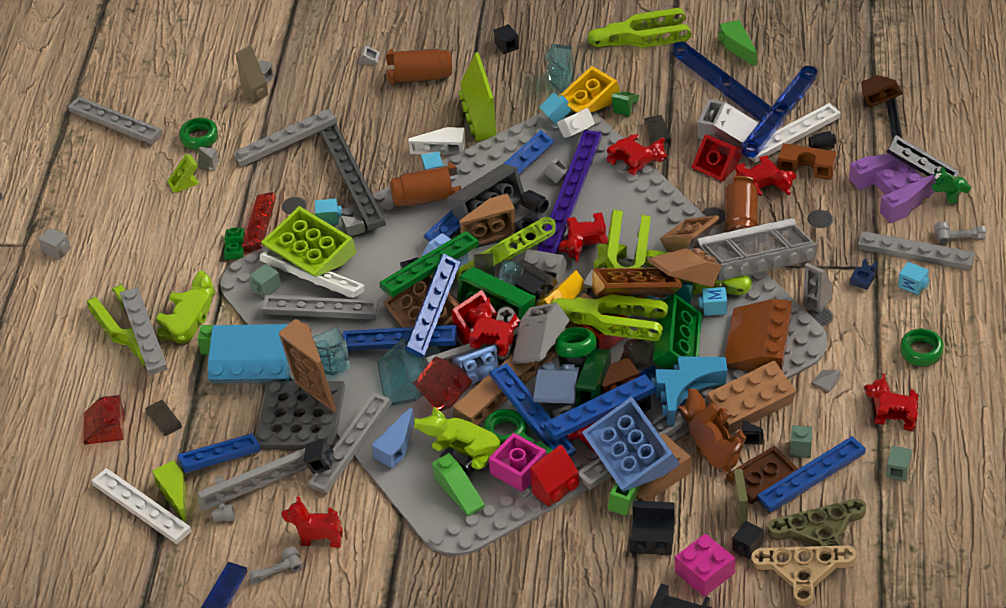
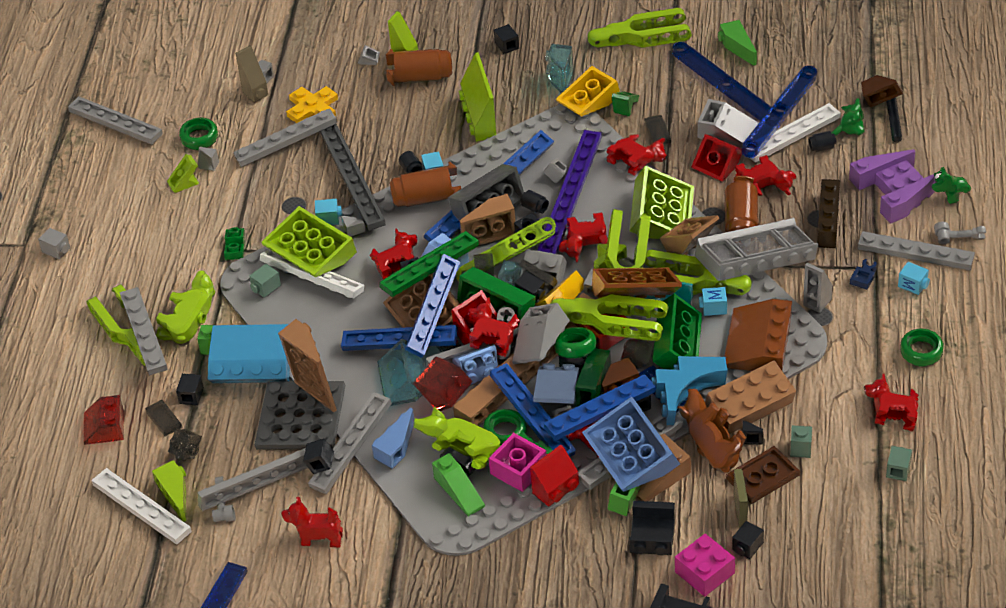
blue plate [177,433,260,473] -> none
clear red plate [242,192,276,252] -> none
light grey brick [249,547,303,585] -> none
light grey plate [262,295,379,320] -> none
clear light blue slope [313,327,351,376] -> none
white slope [408,127,465,155] -> none
medium azure brick [539,92,571,125] -> none
white slope [557,108,595,138] -> none
medium nougat slope [648,248,722,287] -> none
tan beam [751,546,857,606] -> none
blue plate [757,436,866,513] -> none
olive beam [768,498,866,561] -> none
dark orange arch [778,143,837,180] -> none
light grey slope [812,370,840,392] -> none
plate [886,135,959,177] -> none
none -> clear smoke brick [168,429,202,461]
none -> black brick [176,373,204,406]
none -> yellow plate [286,86,338,123]
none -> red animal [370,228,418,280]
none -> lime slope [388,11,418,52]
none -> black brick [398,151,423,173]
none -> lime slope [629,166,694,239]
none -> dark brown brick [817,179,840,248]
none -> green animal [831,98,865,136]

